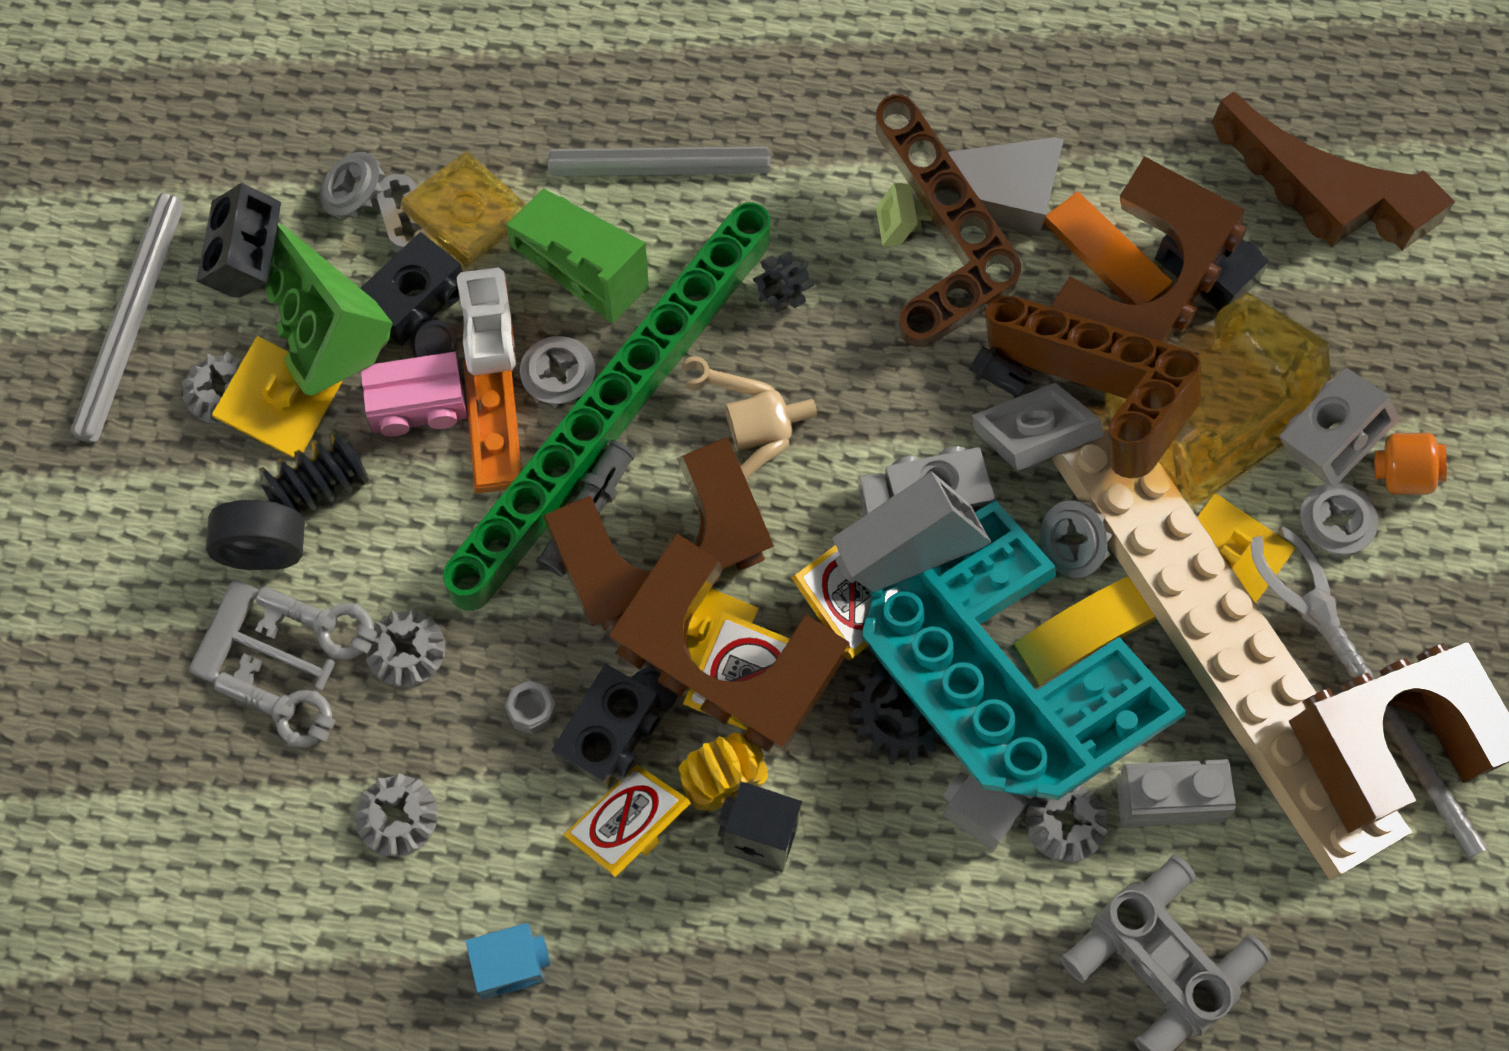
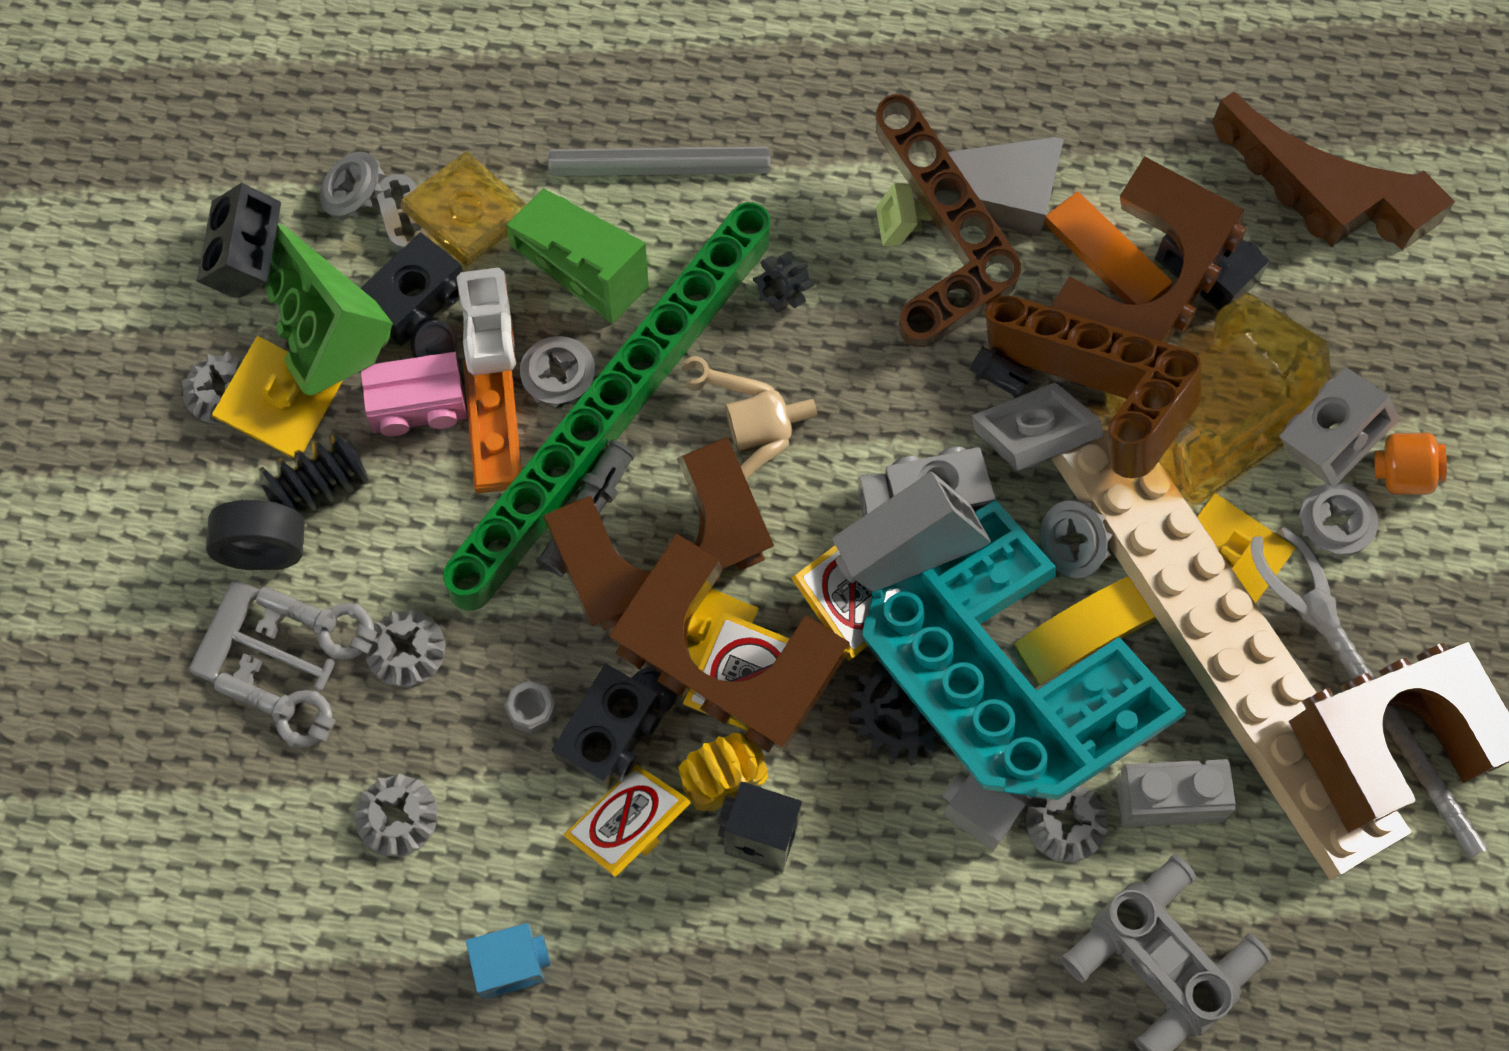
light grey axle [70,193,183,443] -> none

